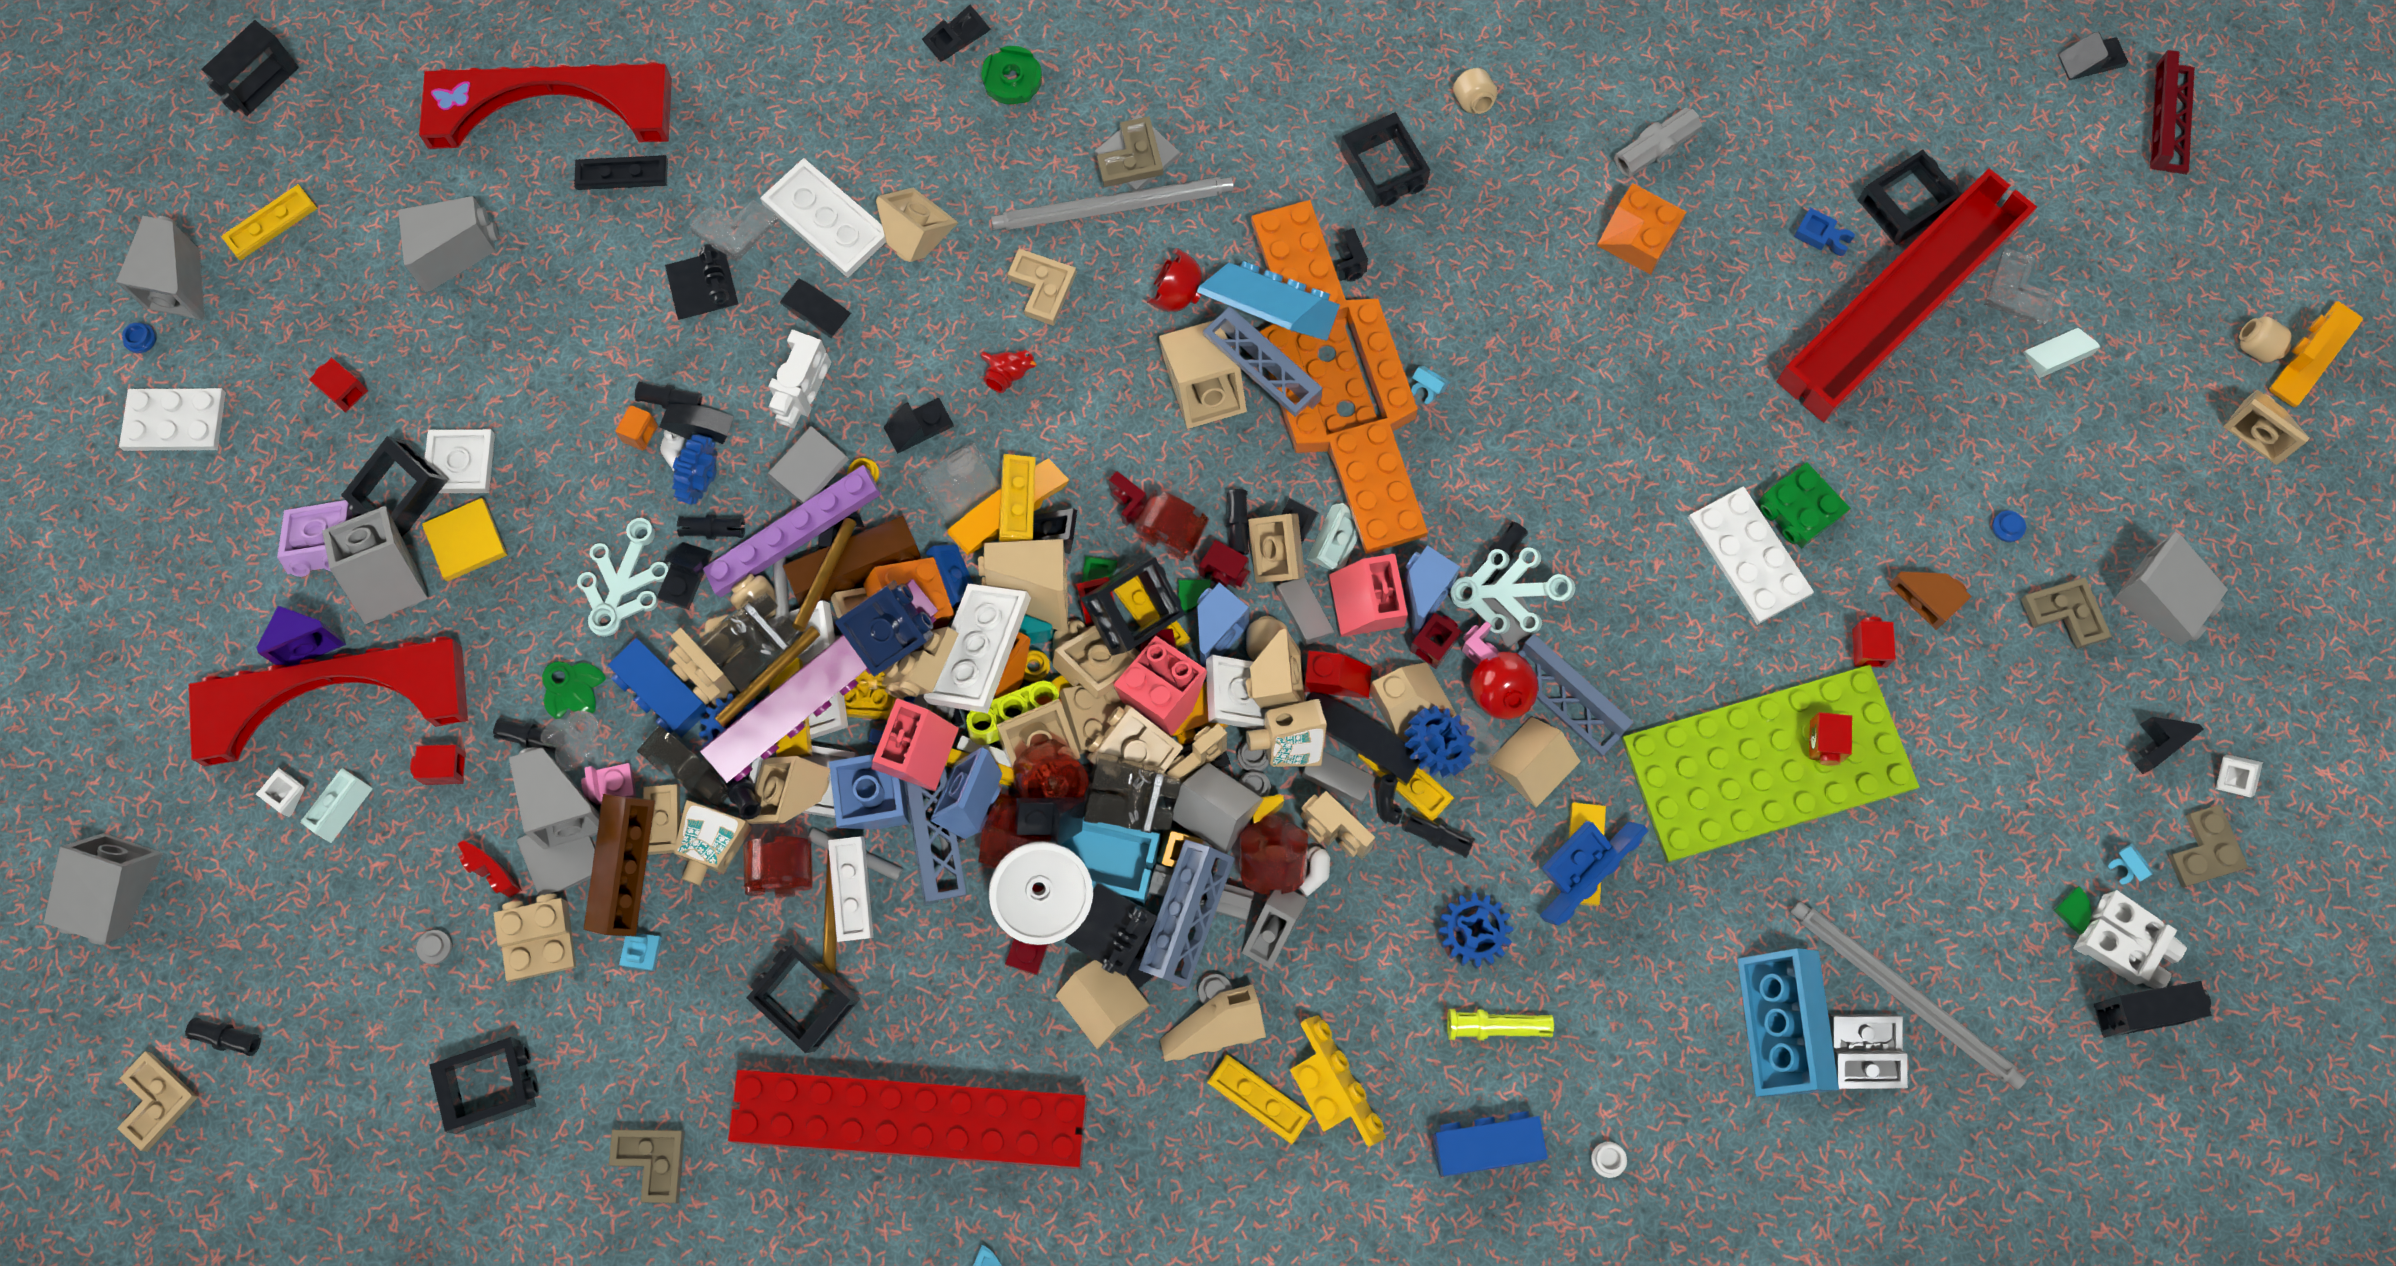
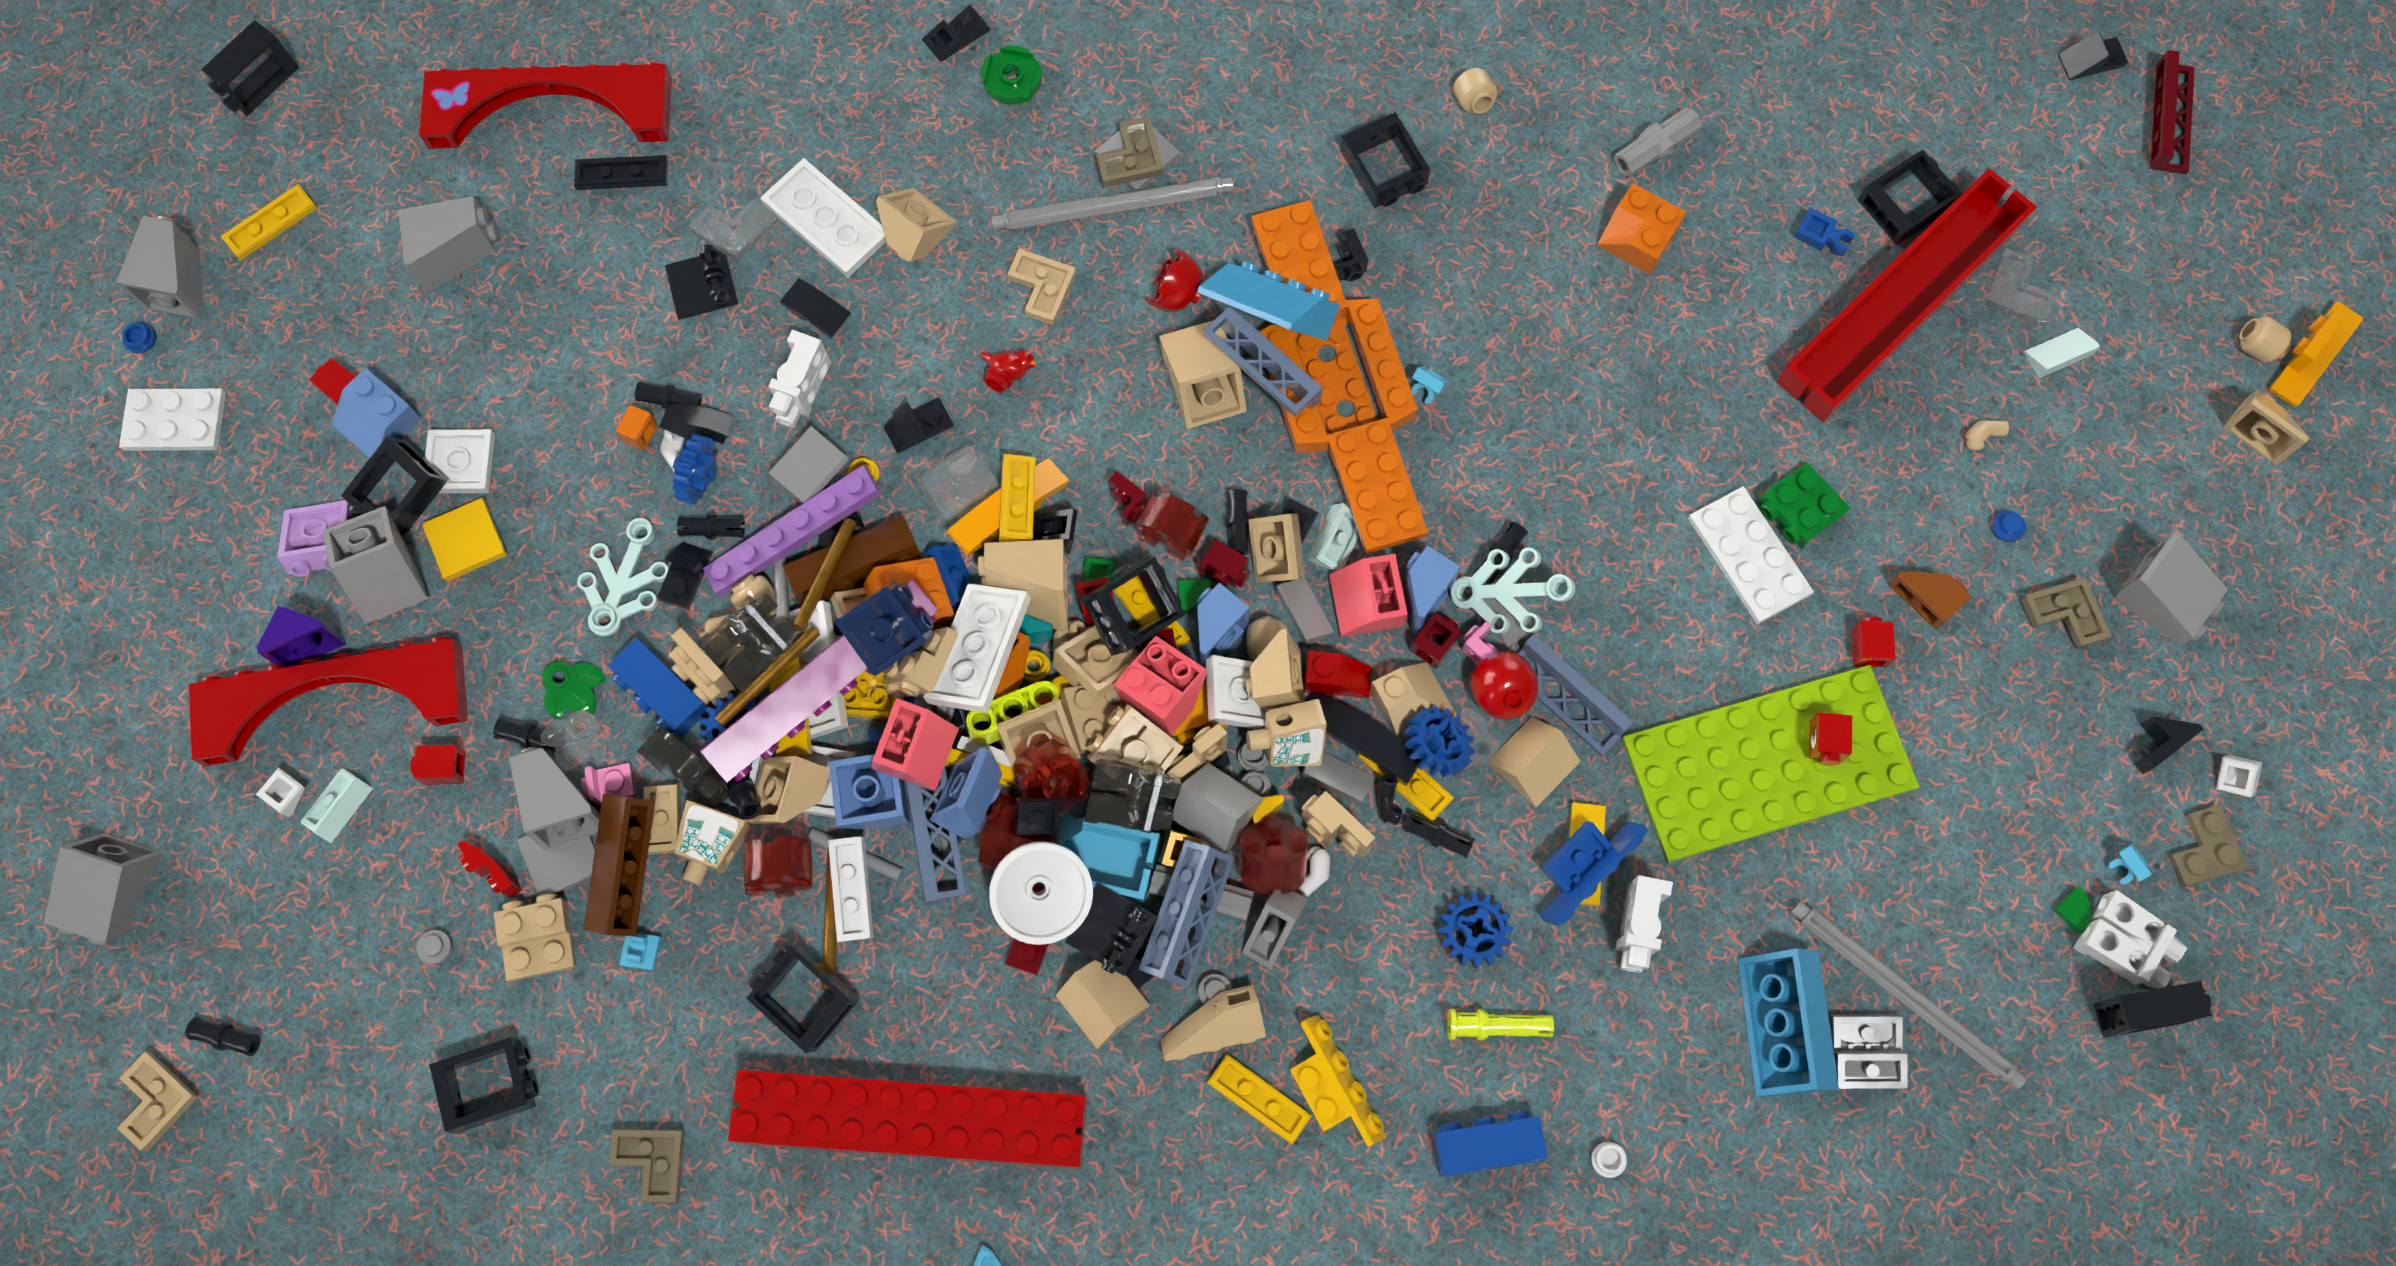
none -> medium blue slope [332,368,421,458]
none -> white hips [1615,875,1673,973]
none -> tan arm [1965,420,2009,450]

